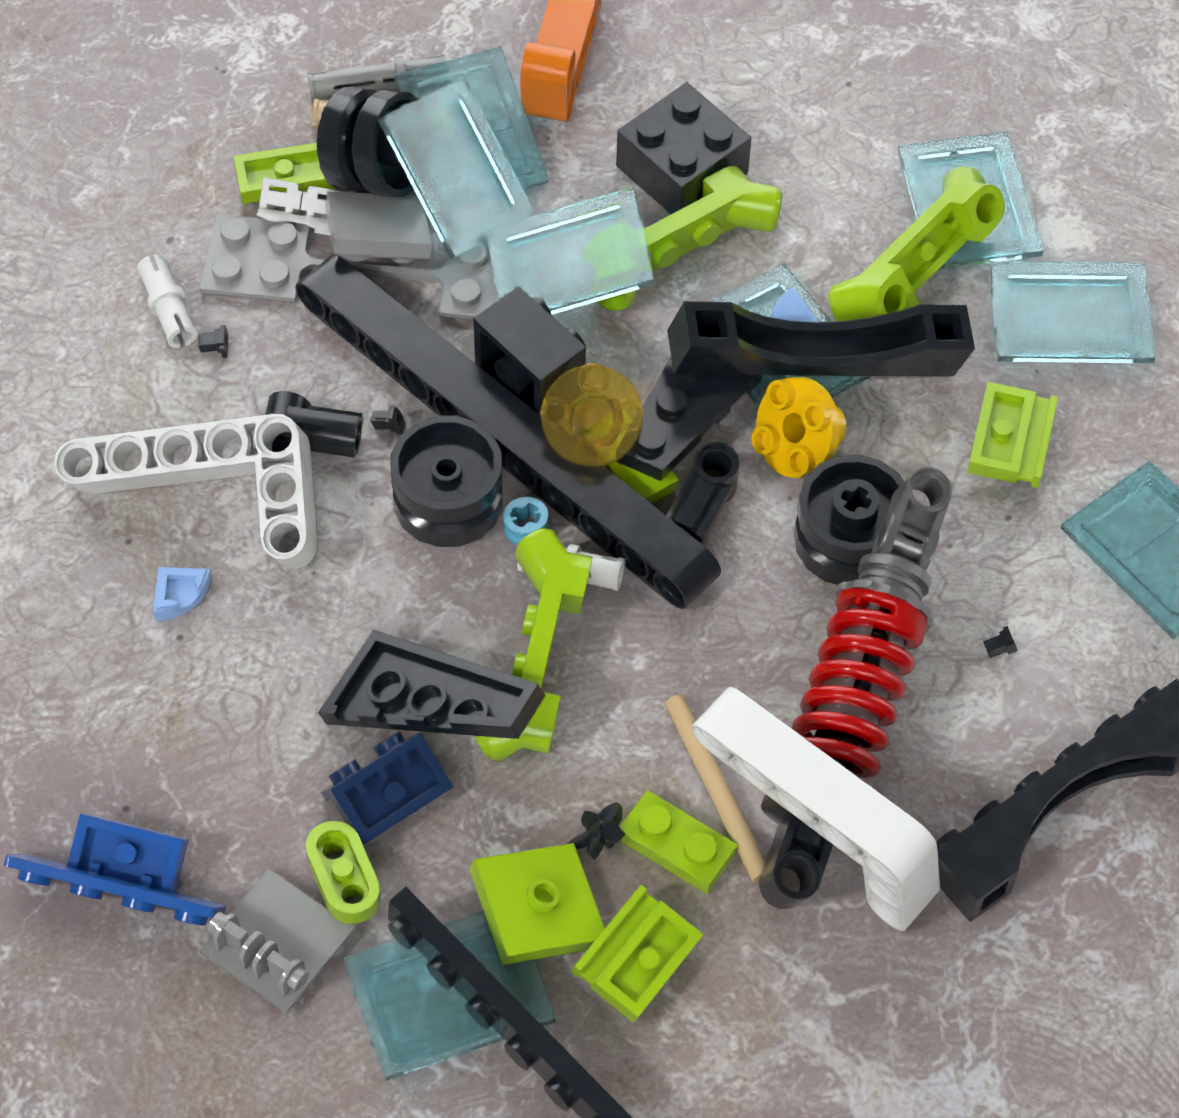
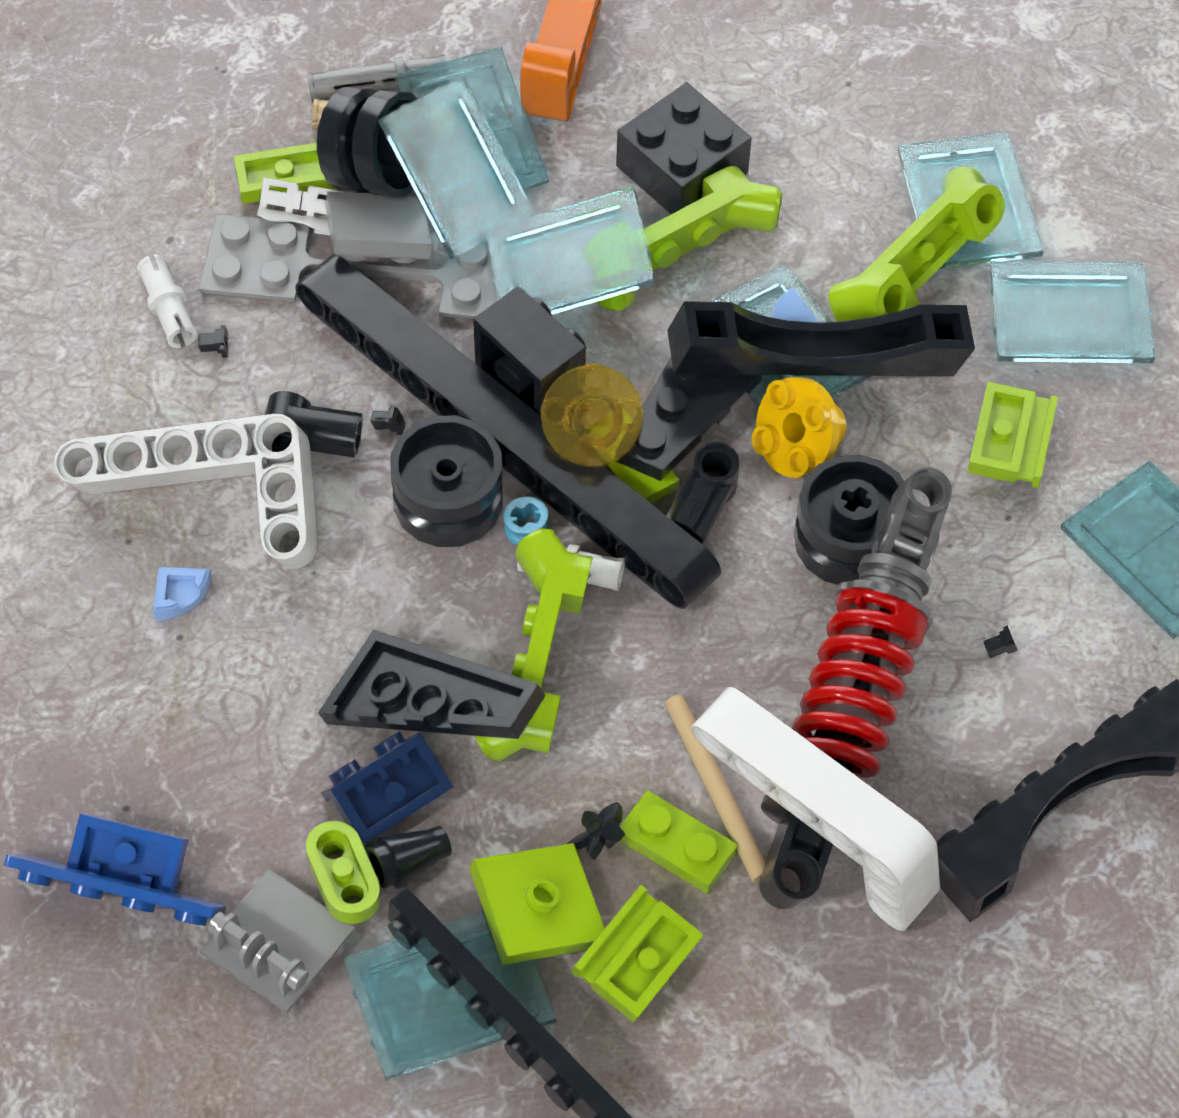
none -> black cone [366,825,452,889]

